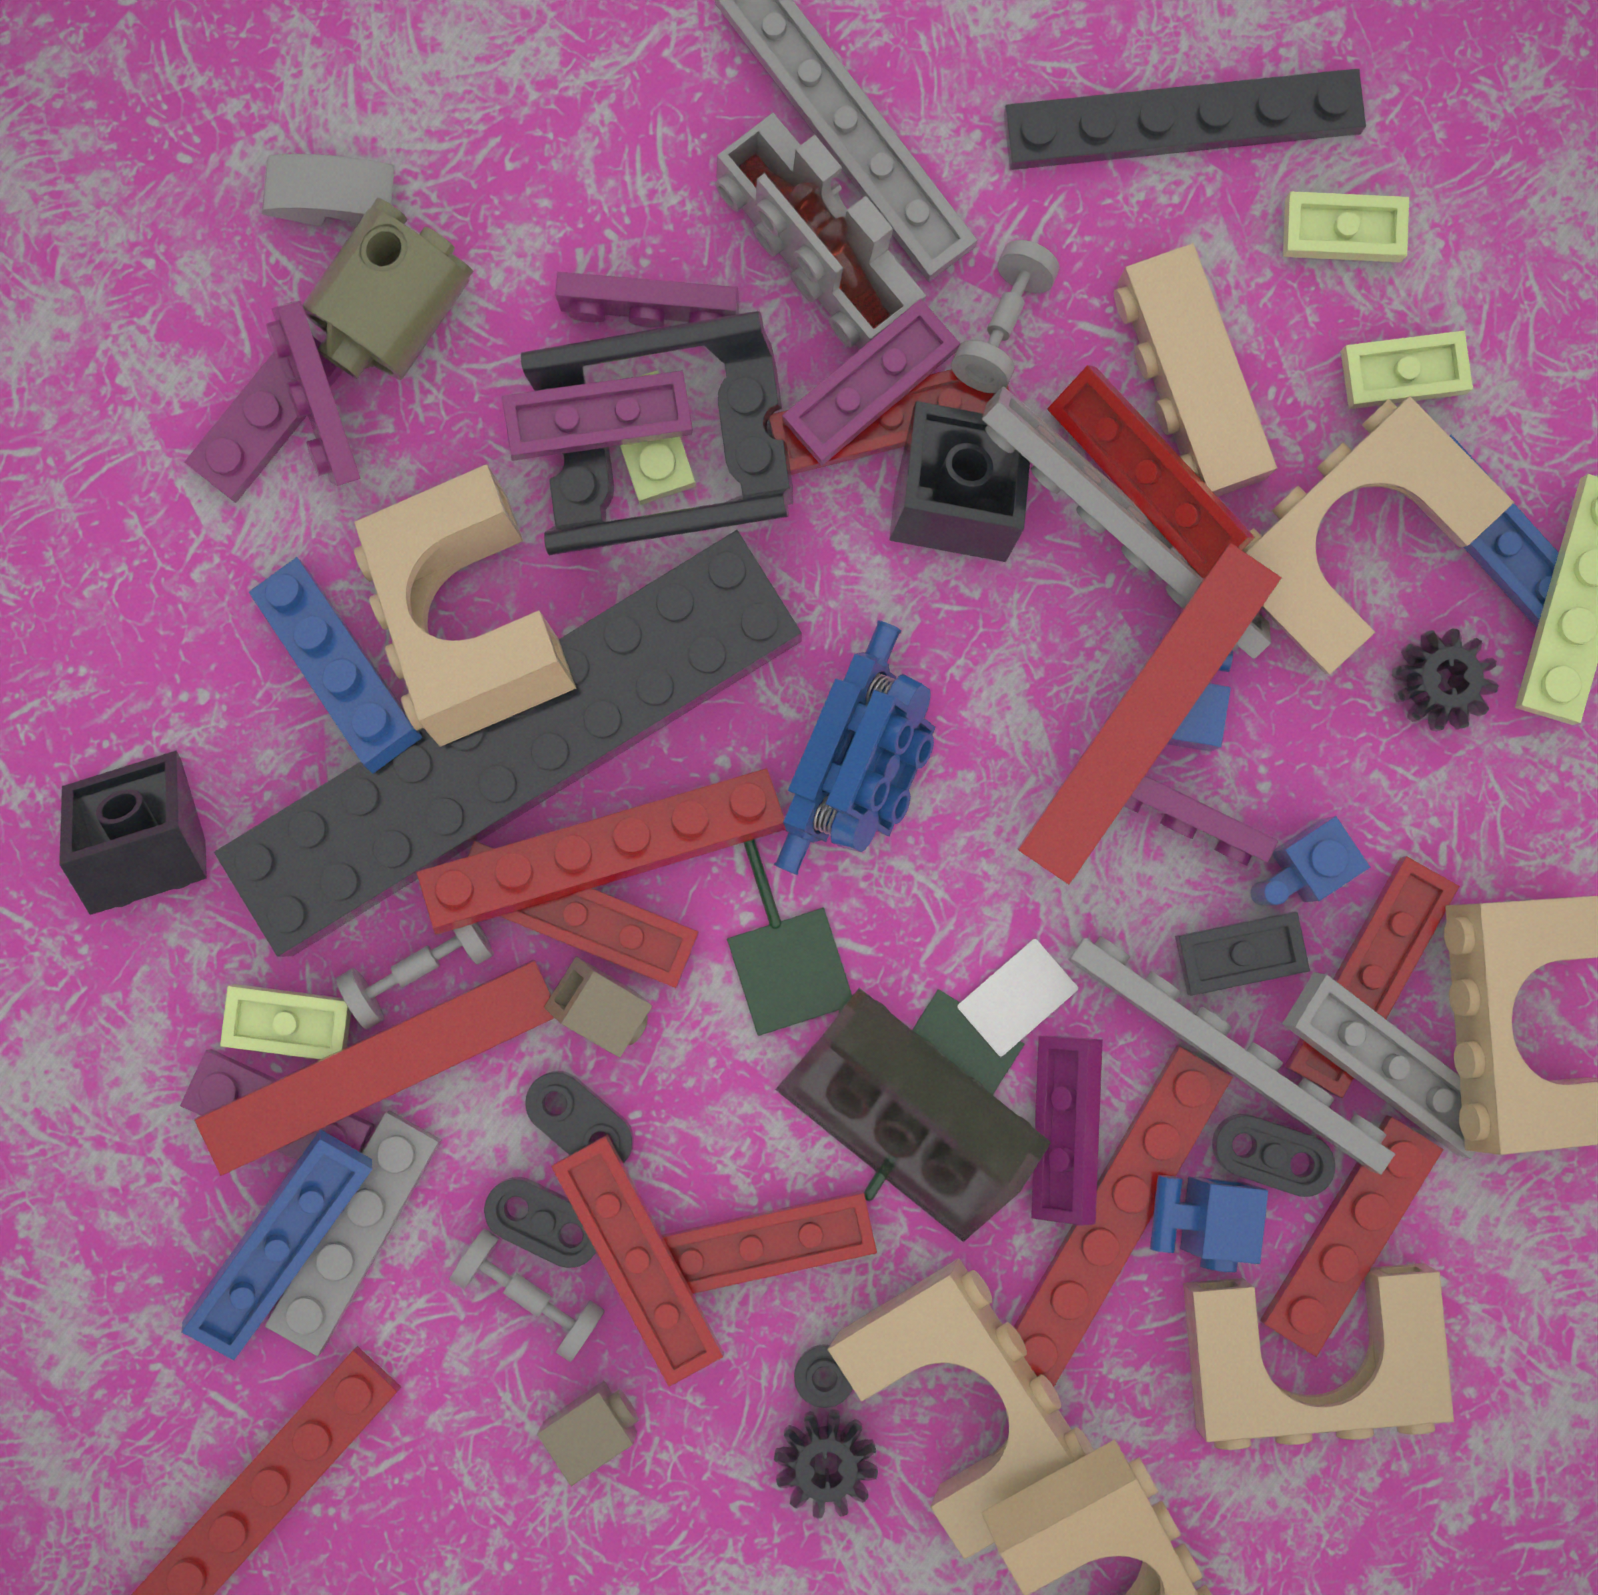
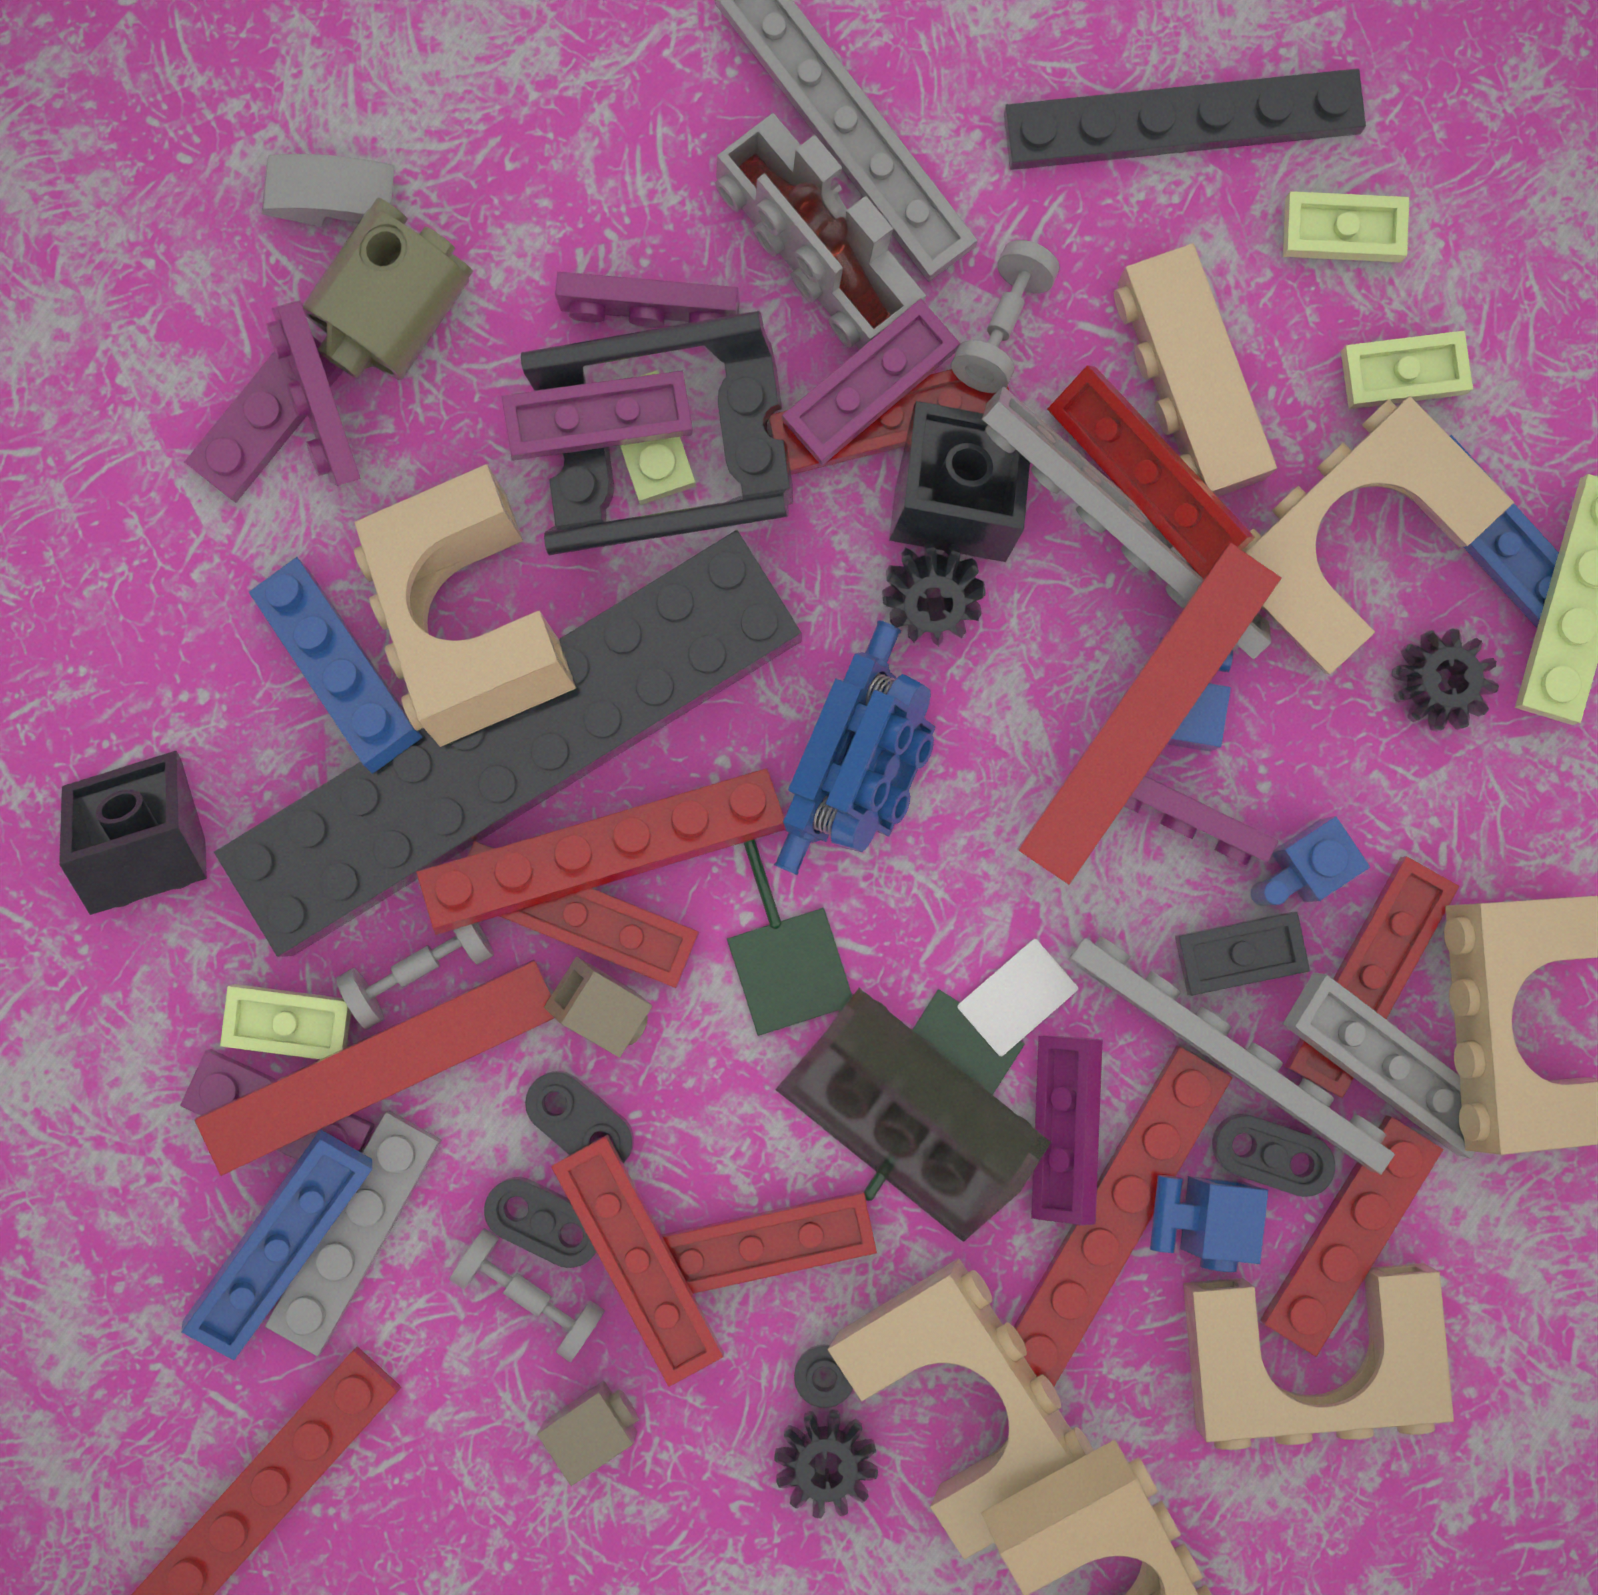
none -> black gear [882,539,986,647]

